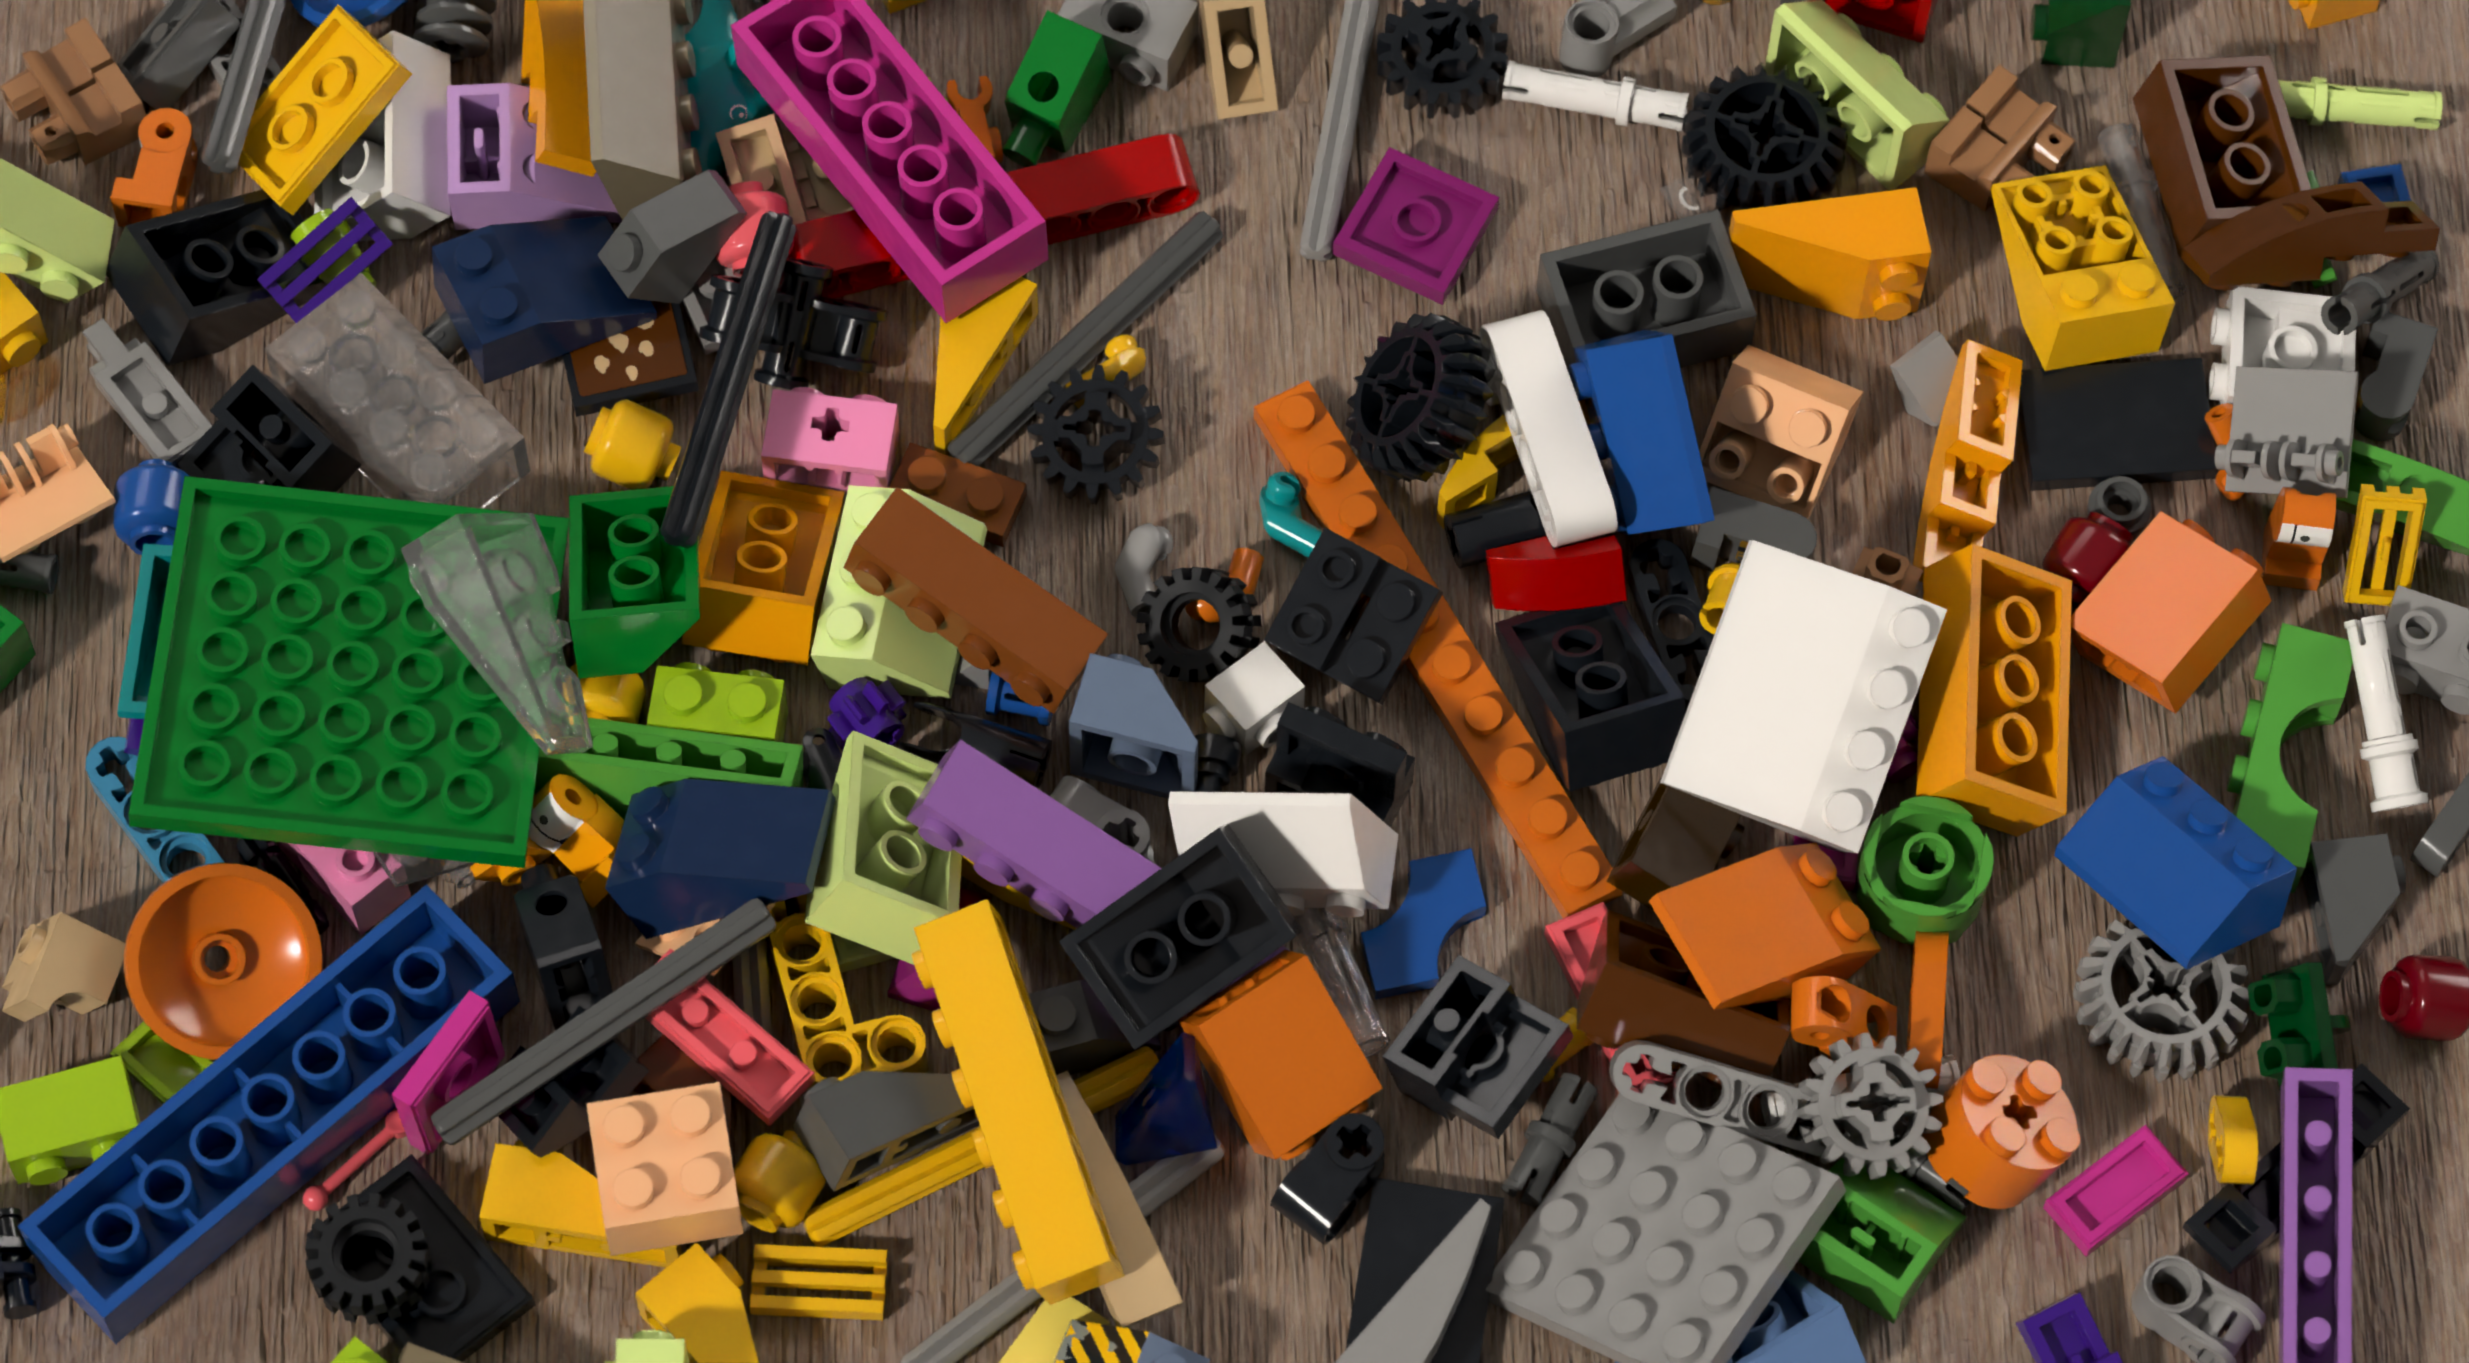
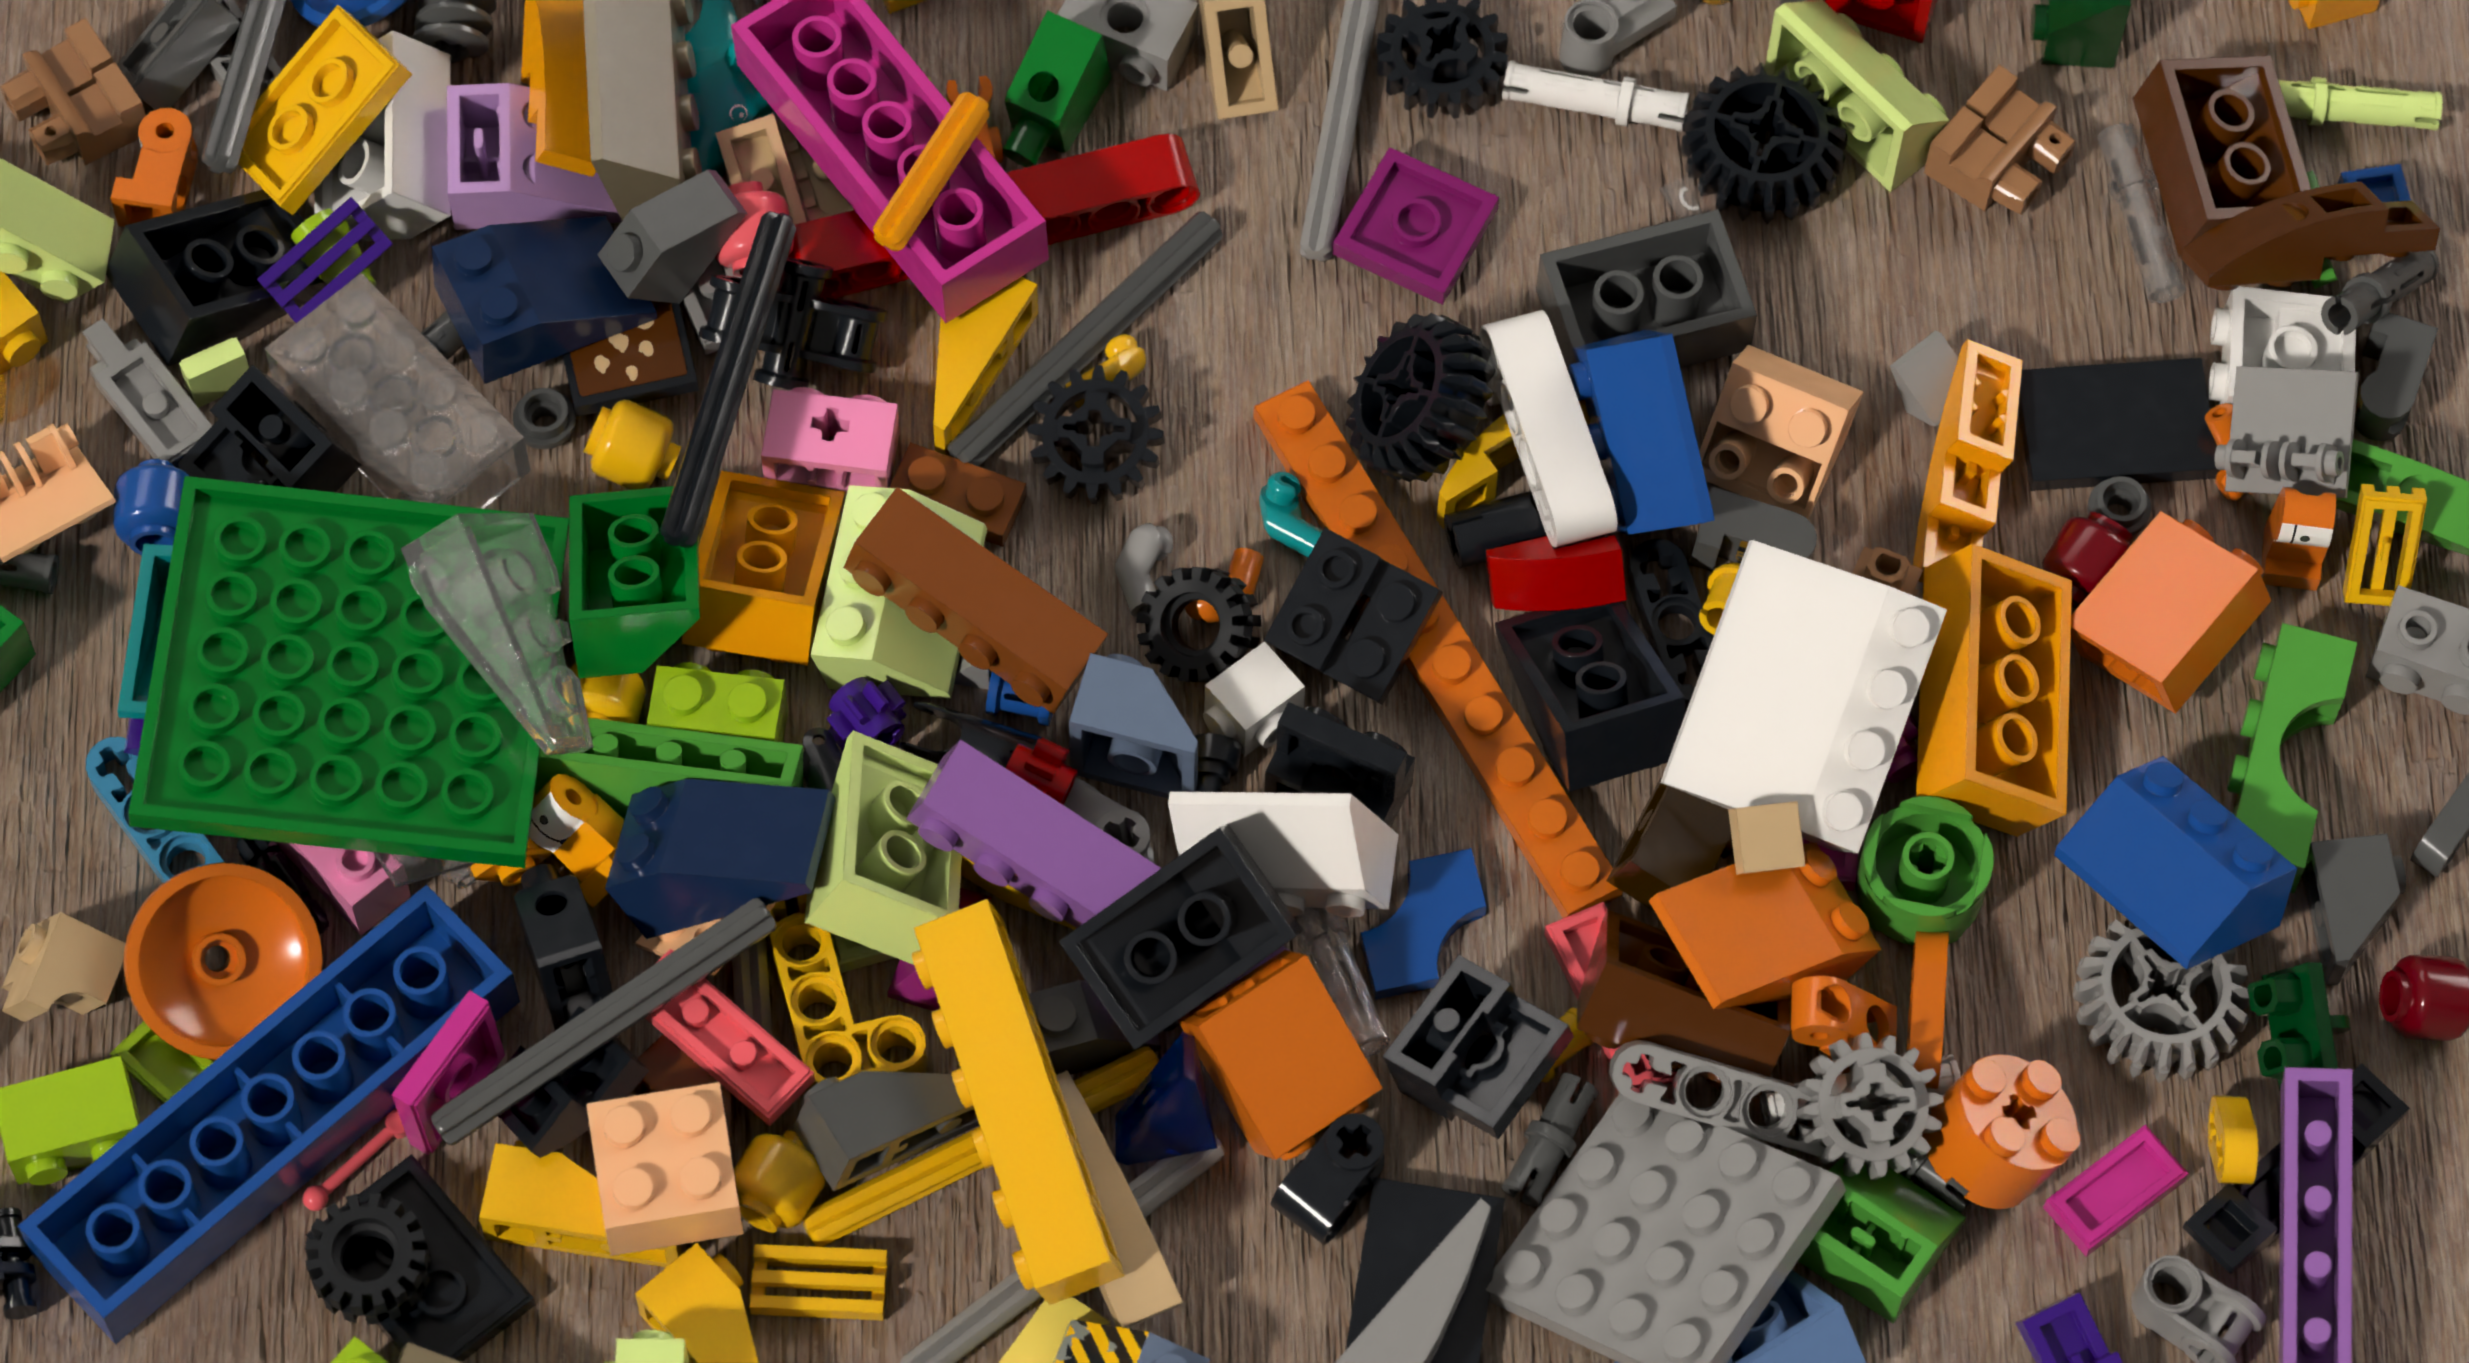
light orange slope [1728,187,1932,321] -> none
yellow slope [1991,165,2175,371] -> none
white pin [2344,614,2429,813] -> none
none -> yellowish green tile [179,337,249,408]
none -> dark grey plate [513,388,576,449]
none -> light orange axle [873,91,989,251]
none -> red gear [1006,737,1078,805]
none -> tan tile [1728,801,1806,875]

